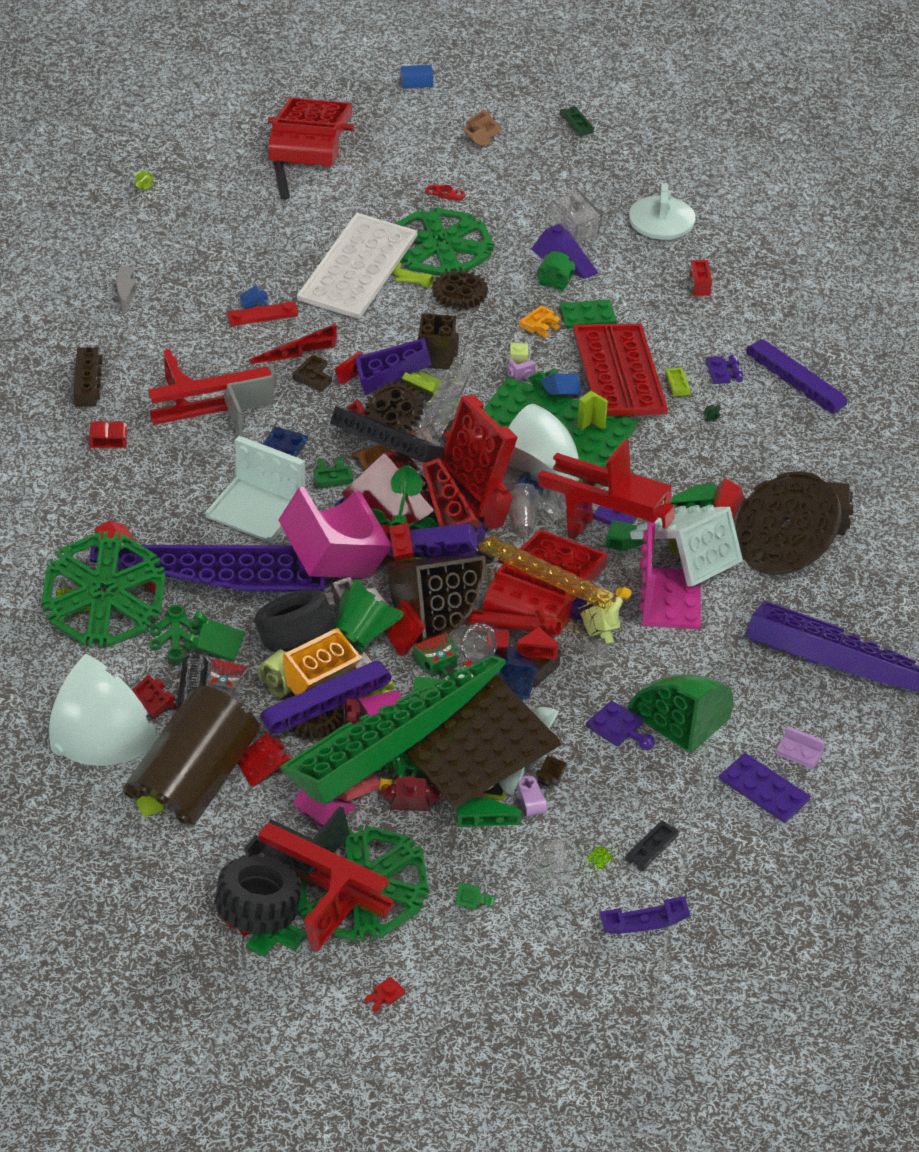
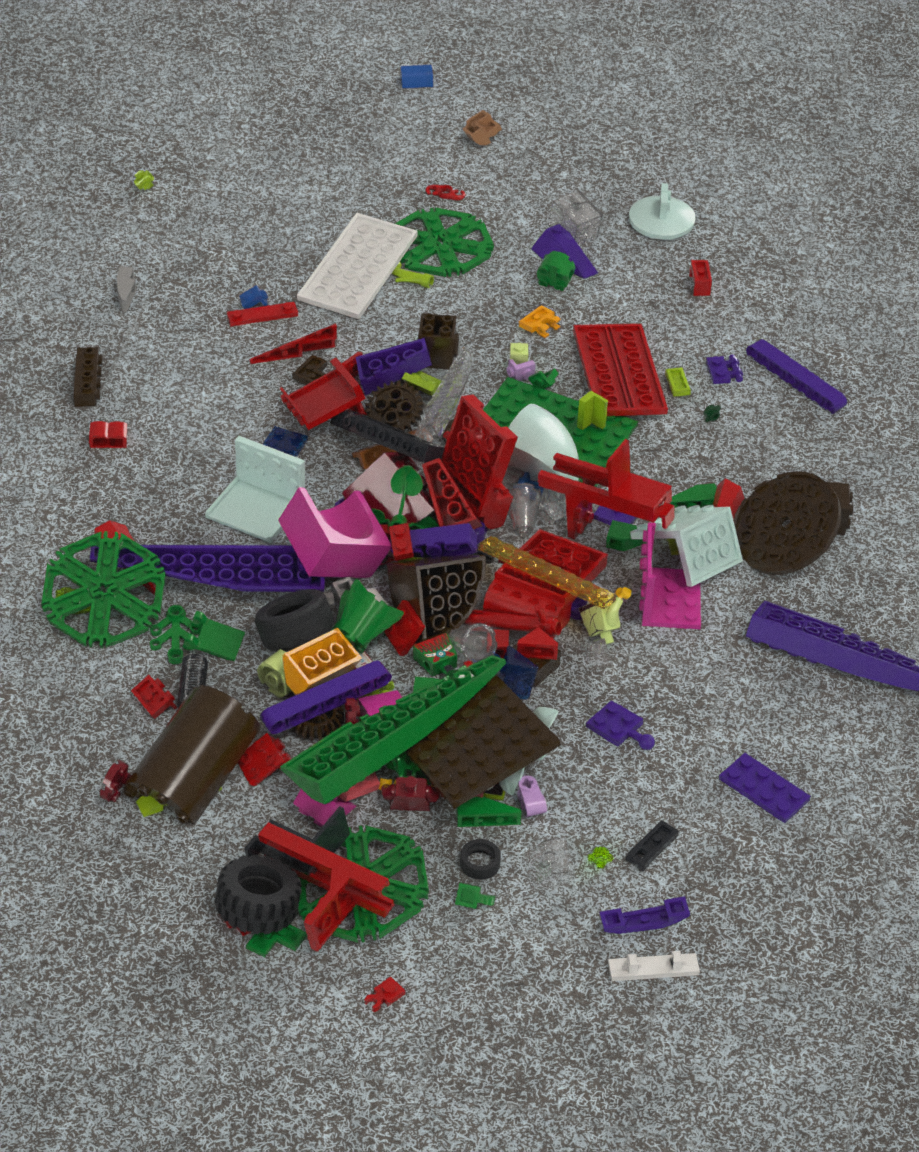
light aqua brick [49,654,157,766] -> none
red piece [148,349,277,437] -> none
torso [207,659,249,699] -> none
red piece [268,97,354,167] -> none
black axle [273,160,290,200] -> none
green plate [313,457,353,488] -> none
dark brown gear [432,269,488,310] -> none
dark brown bracket [535,755,567,787] -> none
blue brick [541,373,582,395] -> none
green plate [559,299,617,329] -> none
dark green plate [560,106,594,136] -> none
green brick [628,674,733,754] -> none
lavender bracket [775,726,825,769] -> none
none -> dark red plate [100,760,131,803]
none -> red panel [280,358,366,430]
none -> black tyre [460,839,501,880]
none -> white hinge [608,951,700,981]

